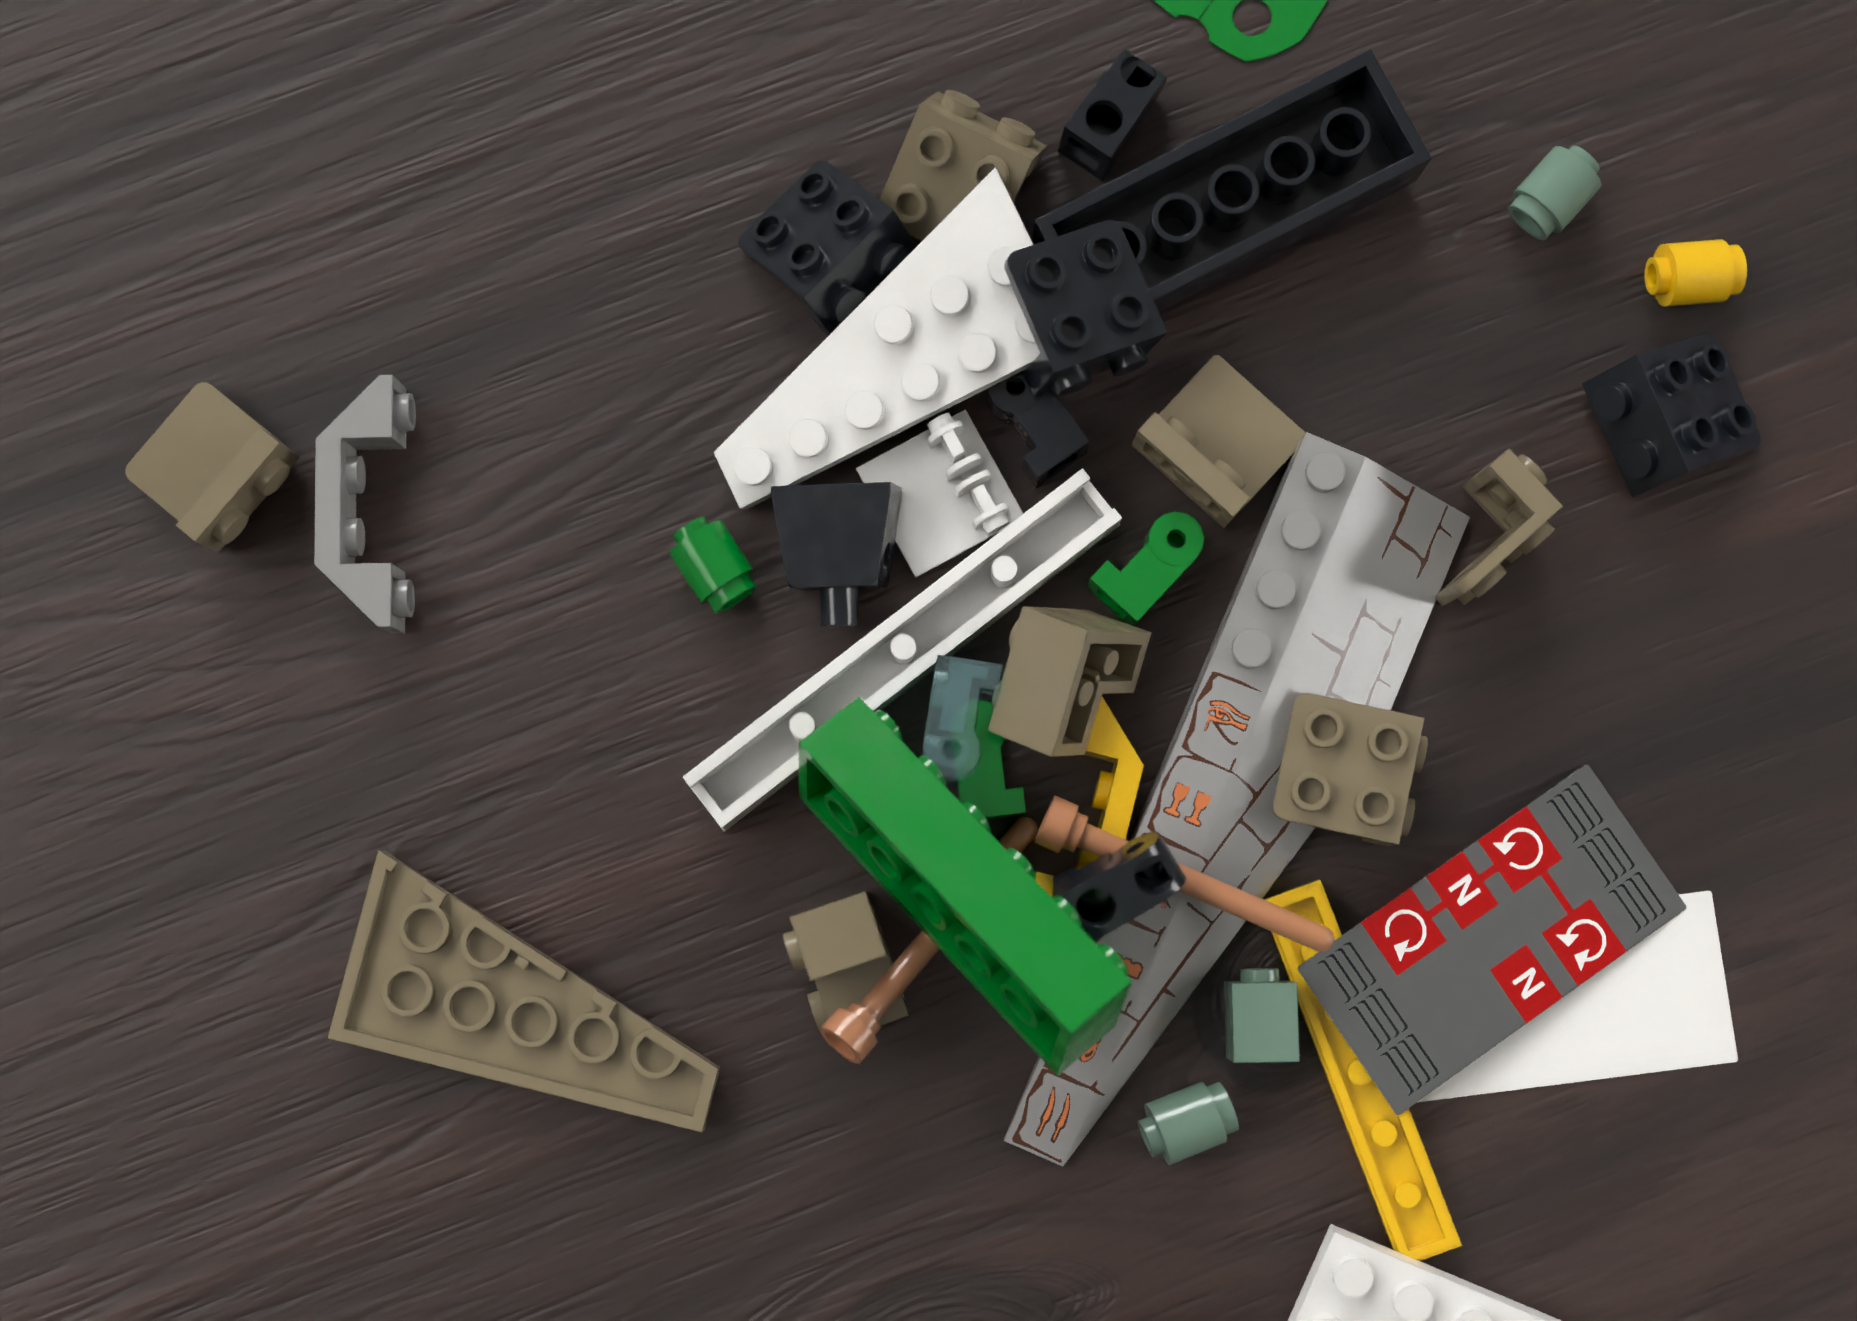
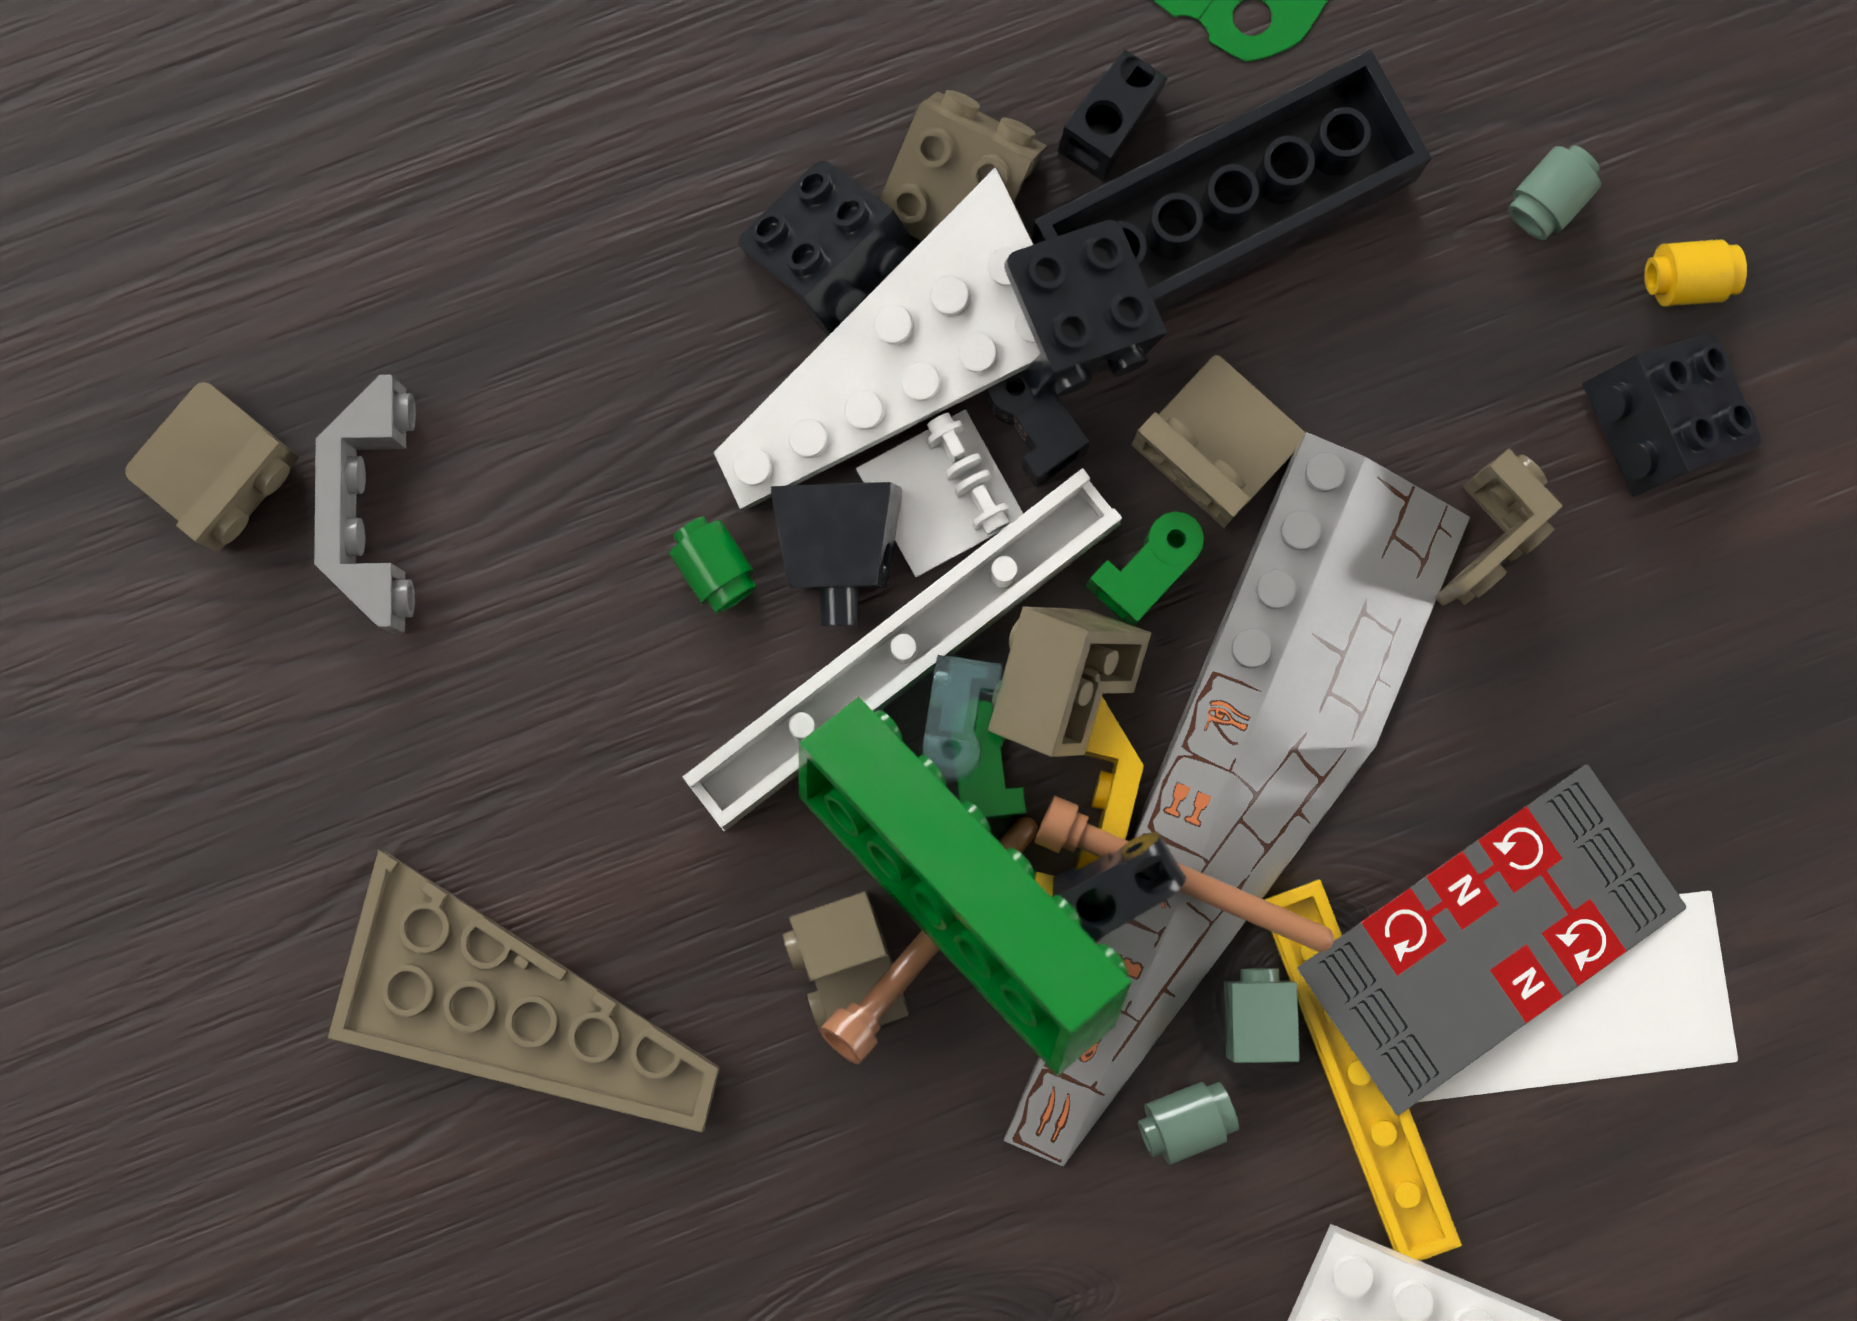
dark tan bracket [1272,693,1428,847] -> none

